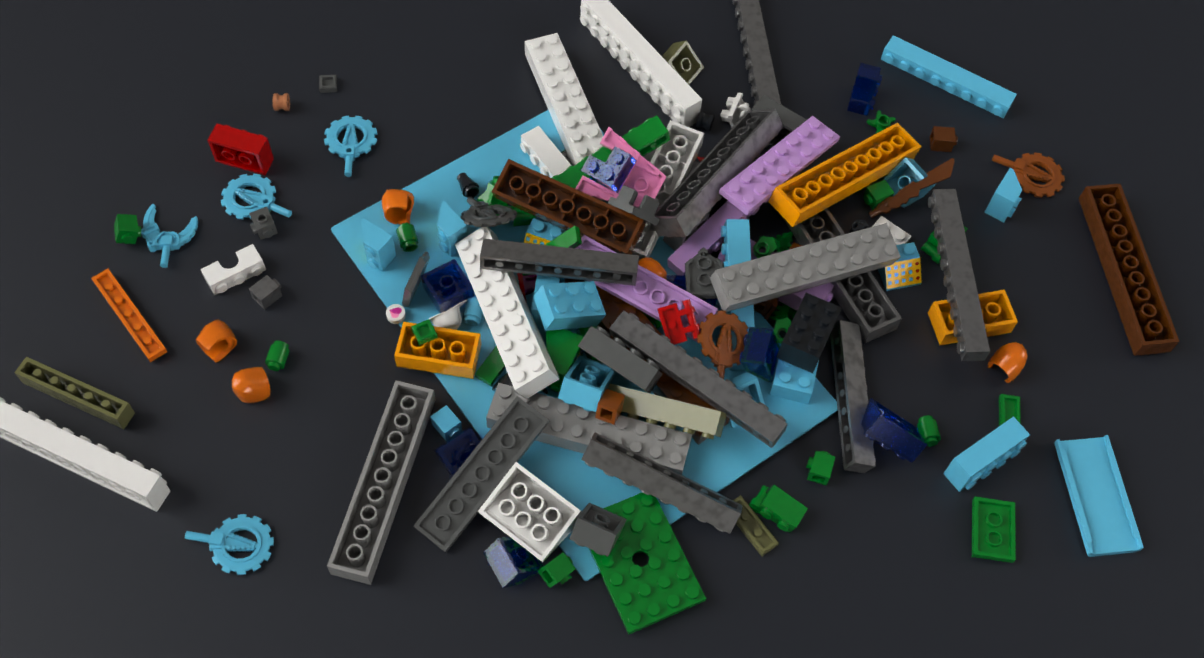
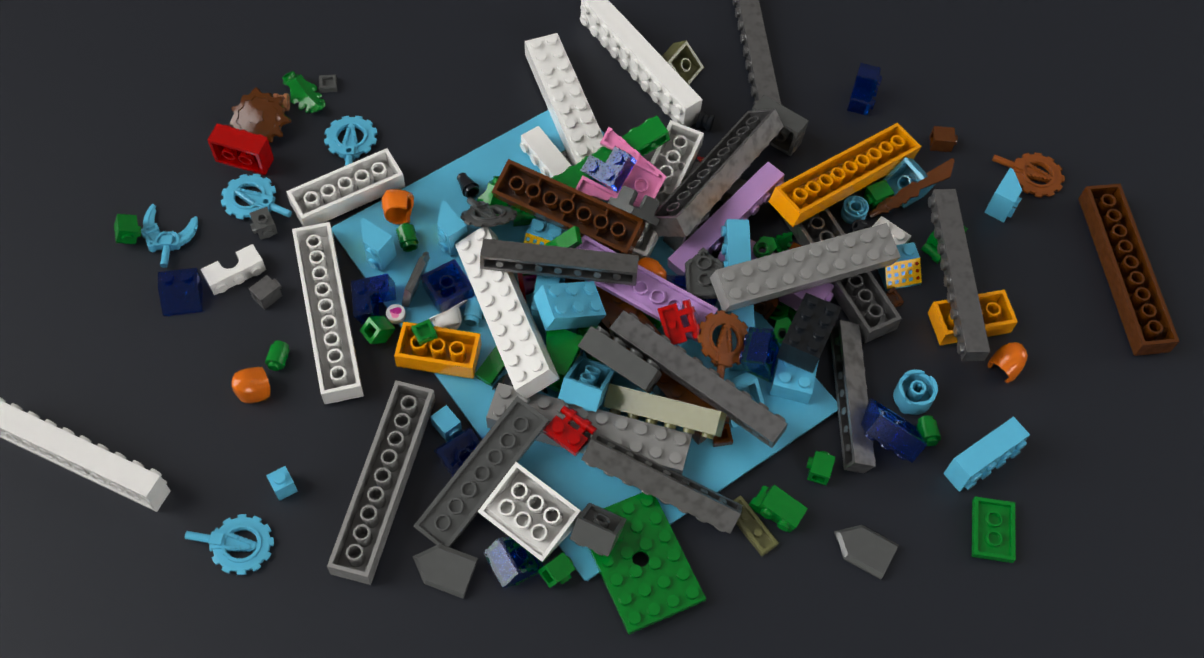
olive brick [14,357,135,429] -> none
orange plate [91,269,167,363] -> none
orange piece [196,320,237,363] -> none
dark orange brick [595,388,625,425] -> none
lavender plate [719,116,840,215] -> none
white hips [720,93,752,128] -> none
green animal [866,110,896,134] -> none
medium azure brick [881,35,1017,119] -> none
green tile [999,394,1021,426] -> none
medium azure ladder [1054,435,1144,557] -> none
none -> clear blue slope [158,268,203,316]
none -> reddish brown piece [230,87,292,143]
none -> medium azure brick [266,466,298,501]
none -> green plant [282,71,326,113]
none -> white brick [286,148,405,227]
none -> white brick [292,222,364,405]
none -> clear blue brick [351,274,396,324]
none -> green brick [360,316,396,344]
none -> dark grey tile [412,544,479,599]
none -> red plate [543,405,597,457]
none -> reddish brown tile [713,424,733,447]
none -> dark grey tile [834,525,899,580]
none -> medium azure wheel [841,196,869,224]
none -> reddish brown tile [886,287,904,308]
none -> medium azure brick [893,369,938,415]

